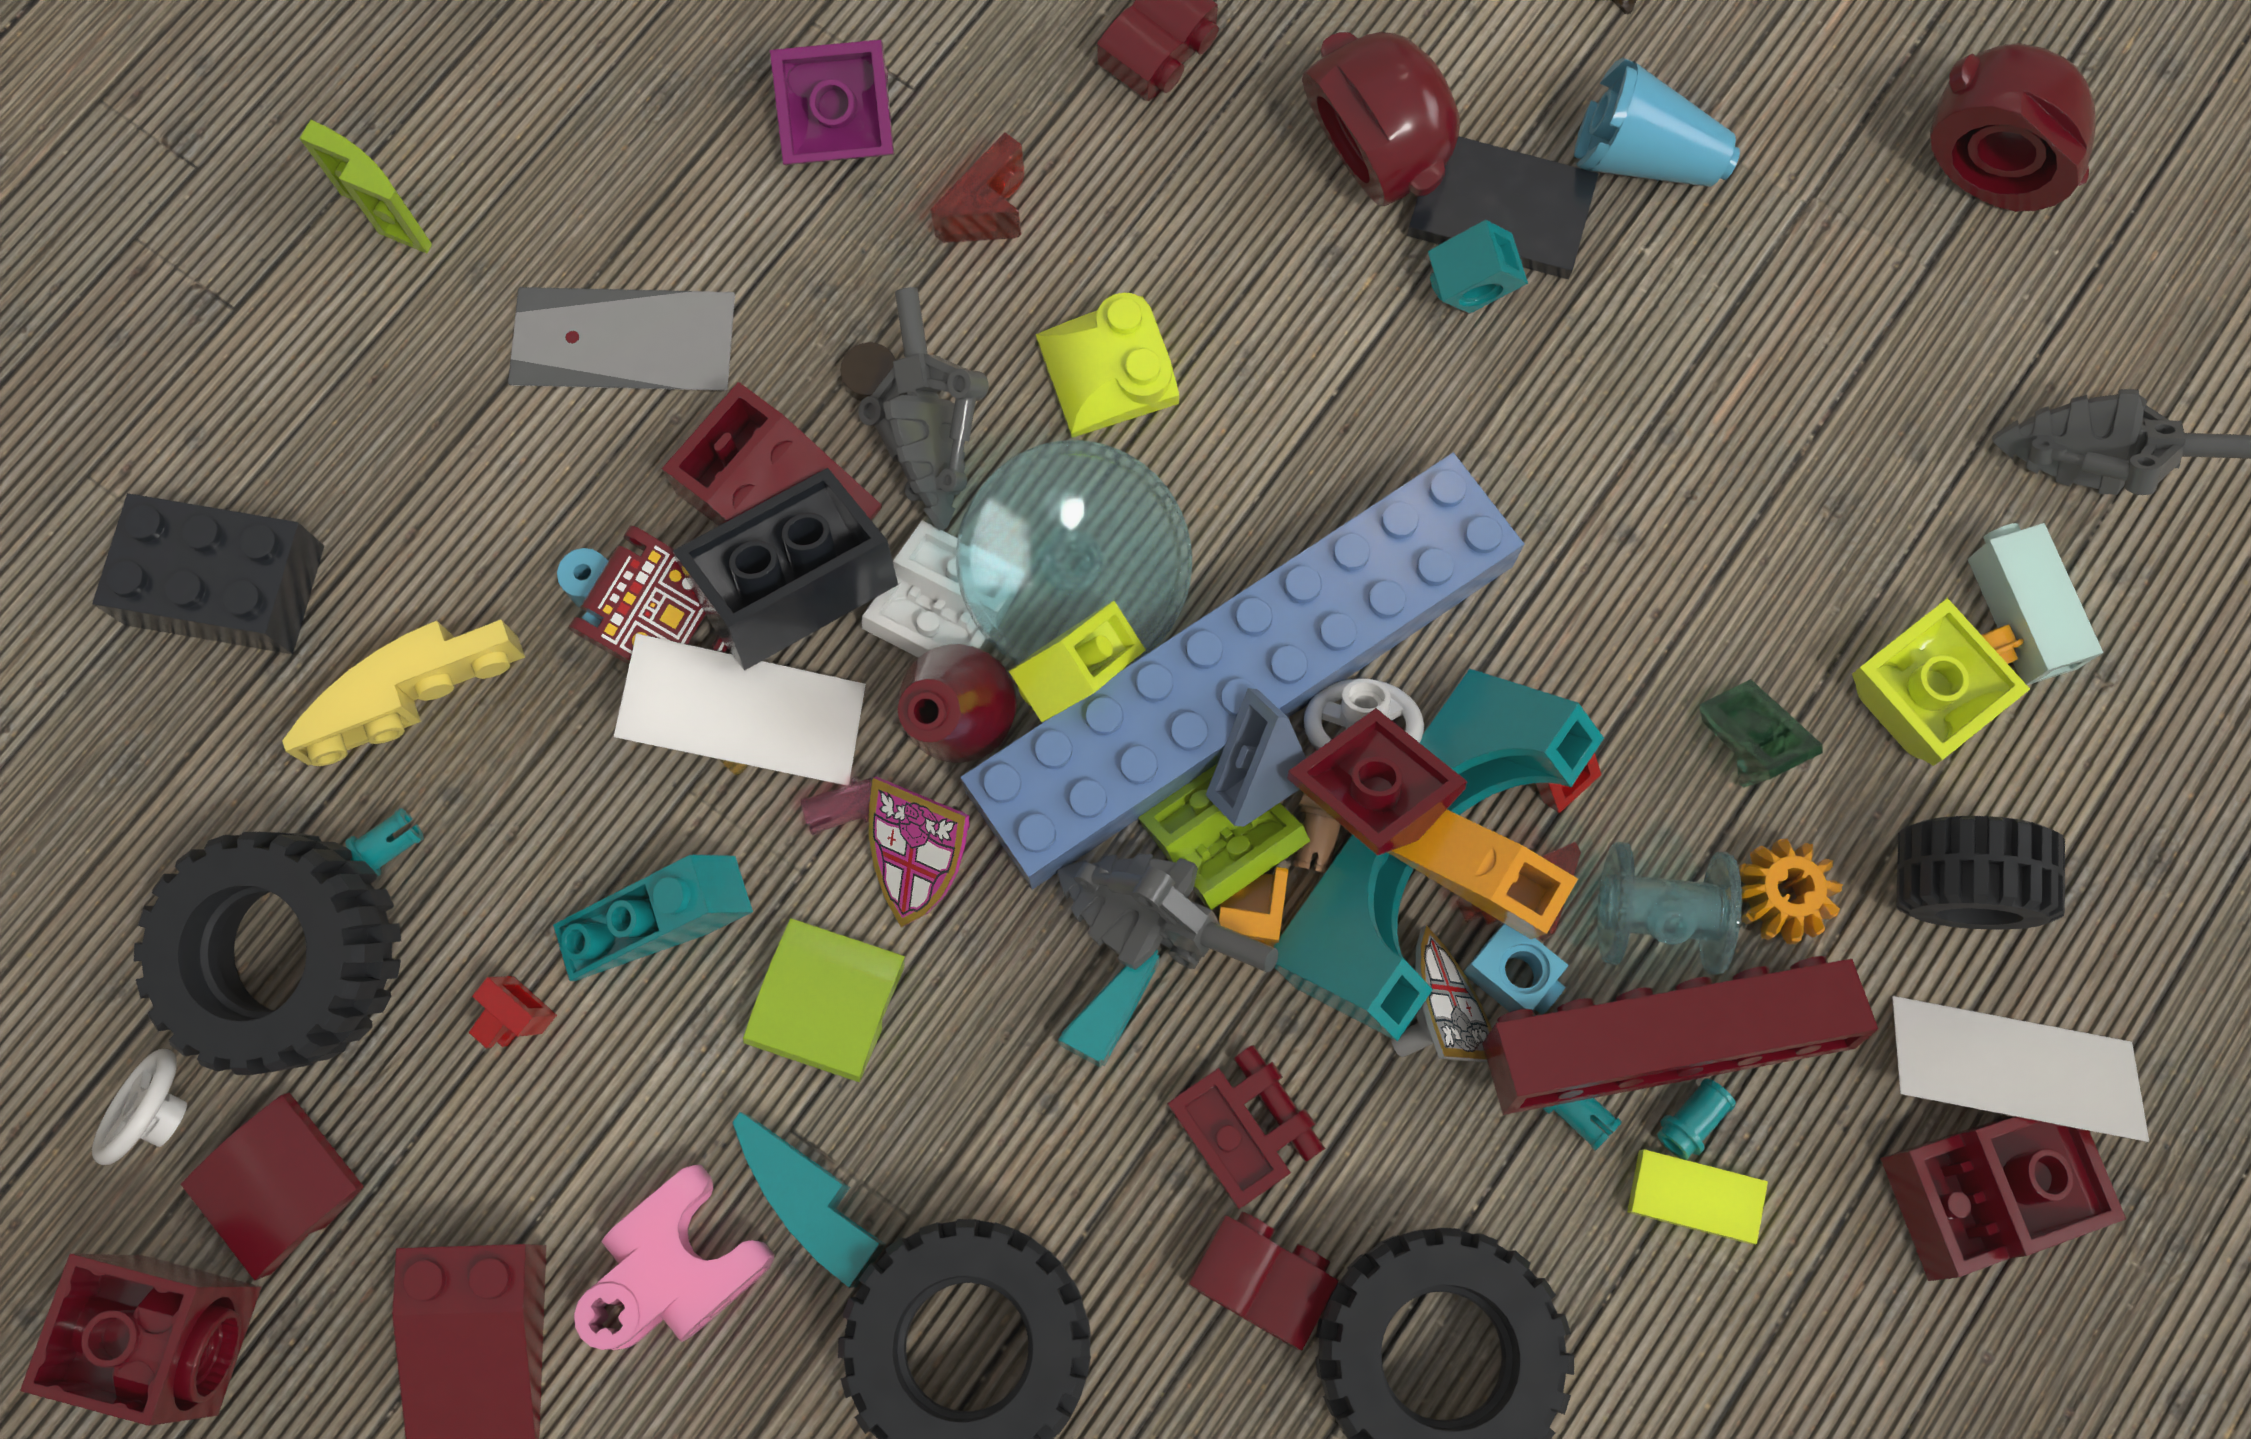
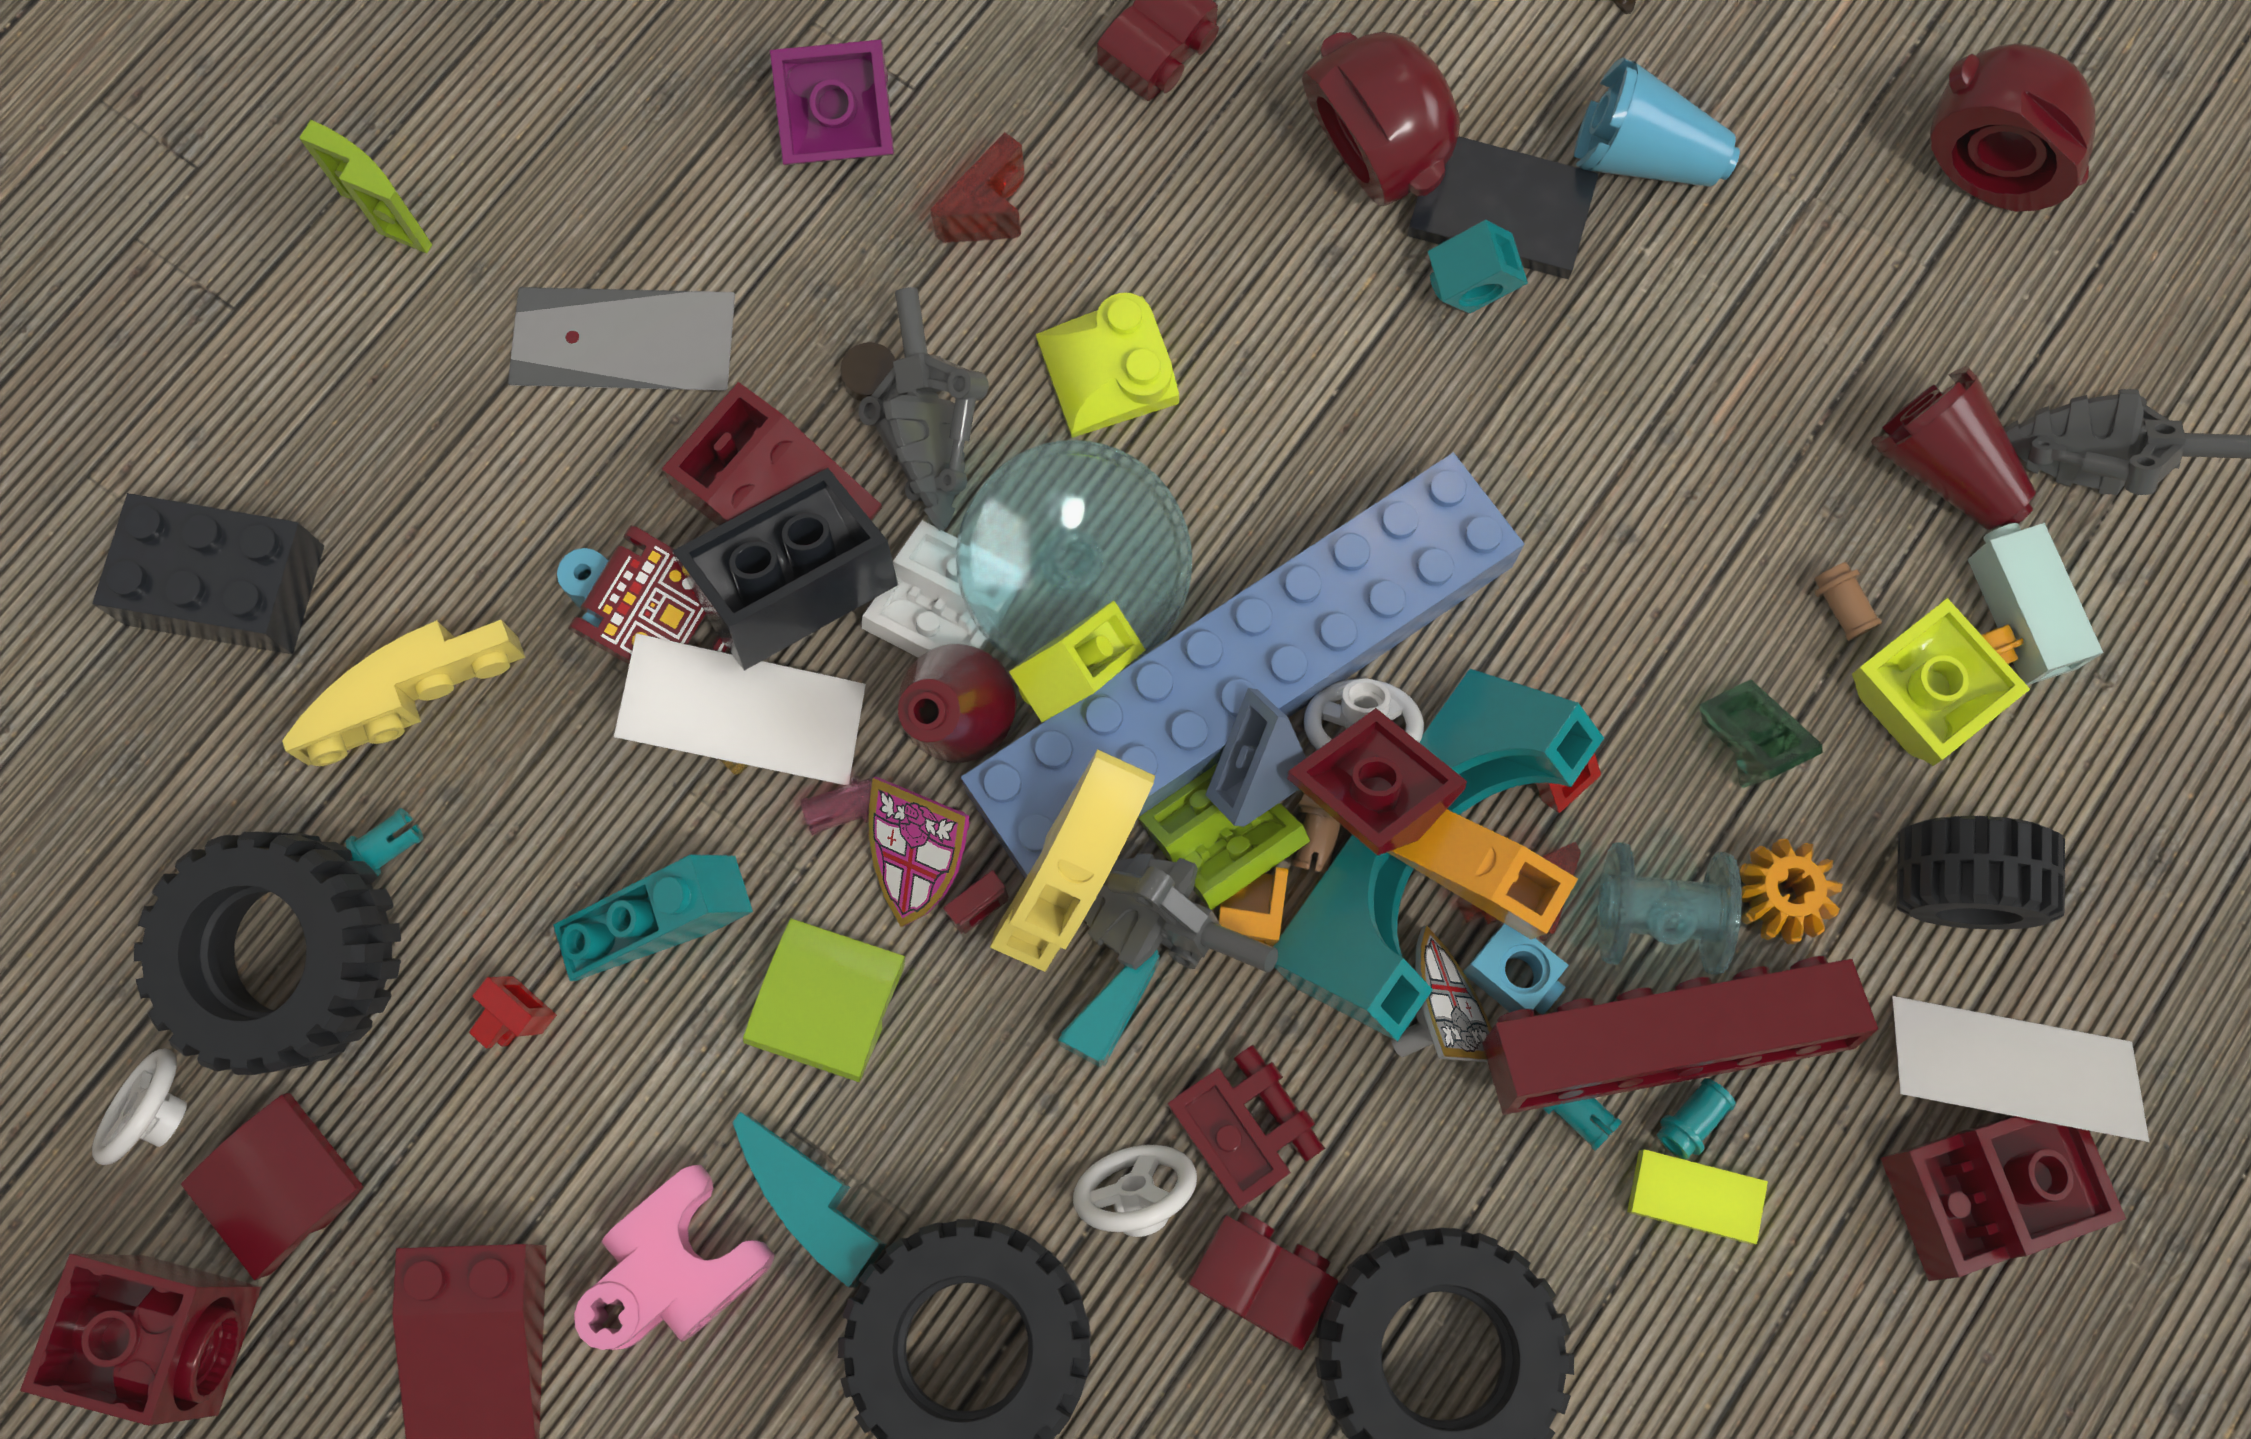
none -> dark red tile [943,870,1009,934]
none -> light yellow slope [990,749,1155,972]
none -> white piece [1073,1145,1197,1237]
none -> medium nougat pin [1814,562,1882,641]
none -> dark red cone [1871,366,2036,530]

